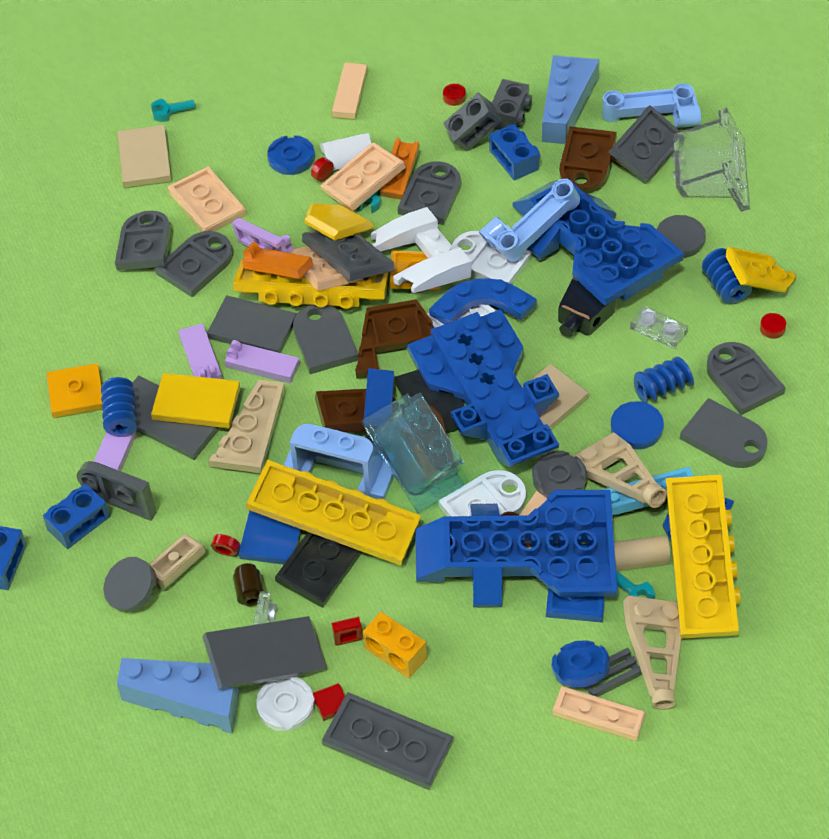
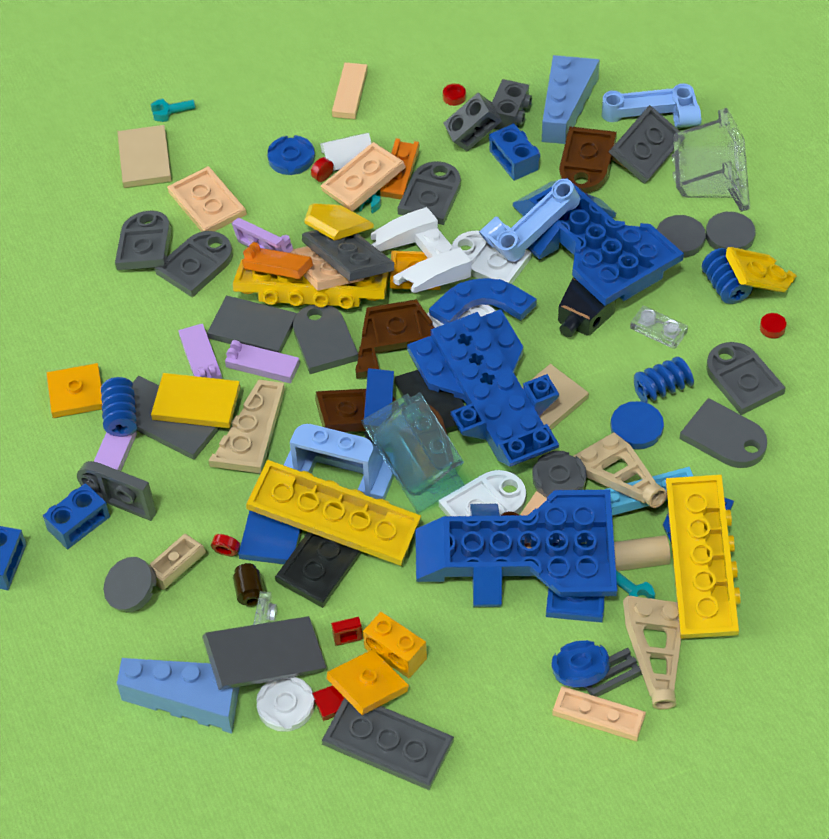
none -> light orange plate [326,649,409,715]
none -> dark grey tile [706,212,756,250]

